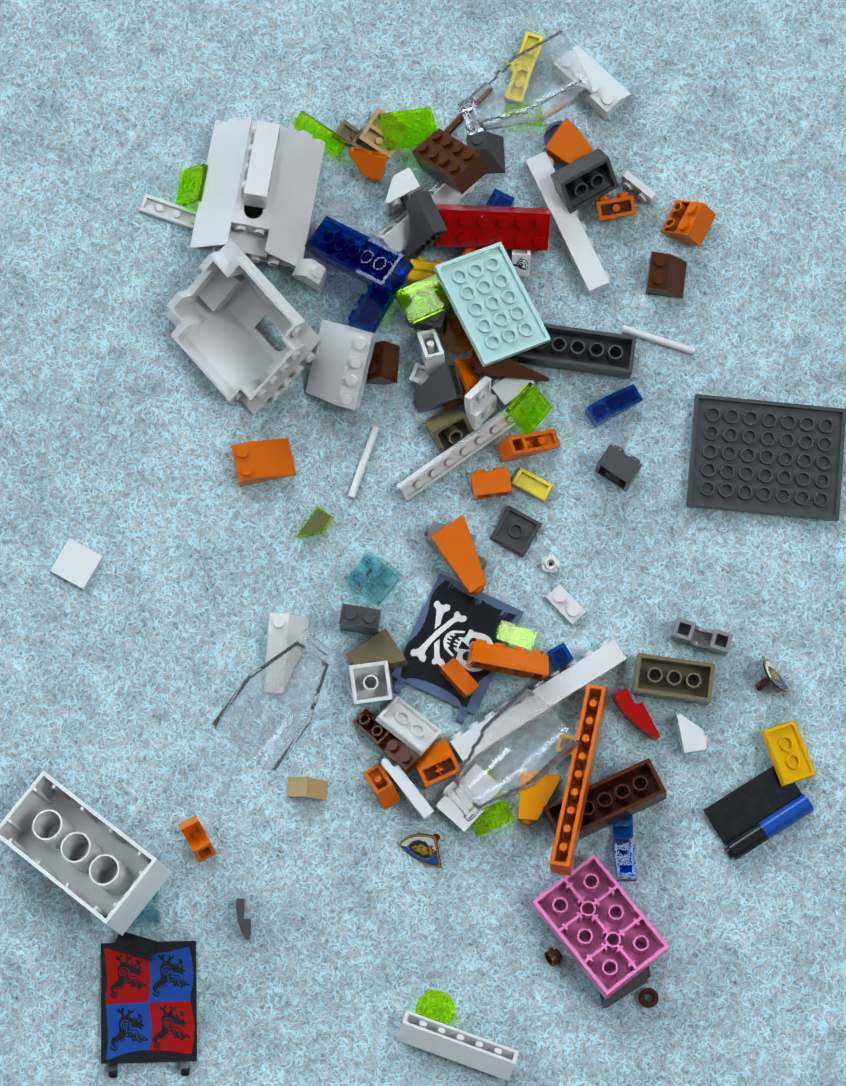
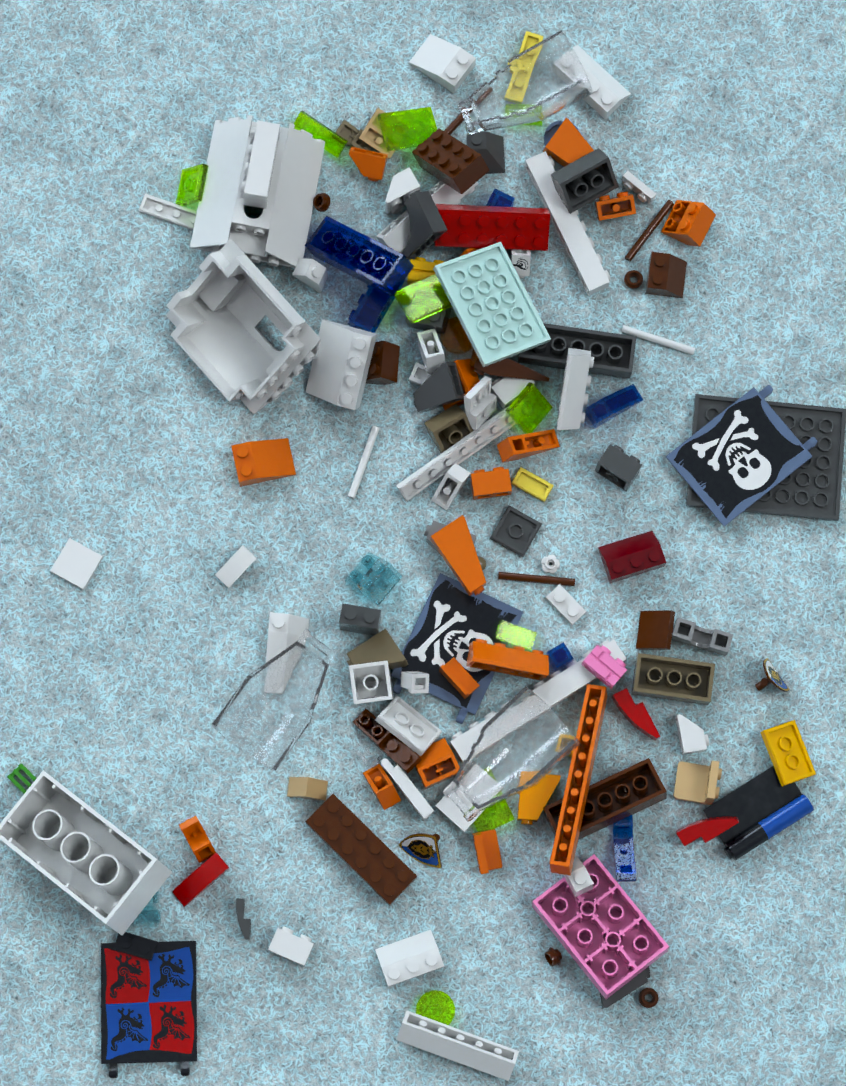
olive tile [298,507,333,538] -> none
none -> bright green tile [7,763,37,793]
none -> red slope [172,852,230,907]
none -> white slope [215,545,257,588]
none -> white brick [268,926,314,967]
none -> reddish brown brick [305,794,417,906]
none -> reddish brown plate [313,193,330,212]
none -> white slope [375,930,444,987]
none -> white brick [401,671,429,694]
none -> white slope [409,34,476,94]
none -> white slope [431,463,471,510]
none -> orange panel [472,829,502,874]
none -> reddish brown bar [498,572,575,586]
none -> white slope [557,348,594,430]
none -> white slope [564,854,594,897]
none -> bright pink brick [581,645,627,689]
none -> dark red slope [598,531,667,584]
none -> reddish brown plate [624,270,643,289]
none -> reddish brown bar [625,200,674,262]
none -> reddish brown tile [636,610,675,650]
none -> flag [666,385,818,527]
none -> tan bracket [673,760,722,805]
none -> red slope [676,816,739,847]

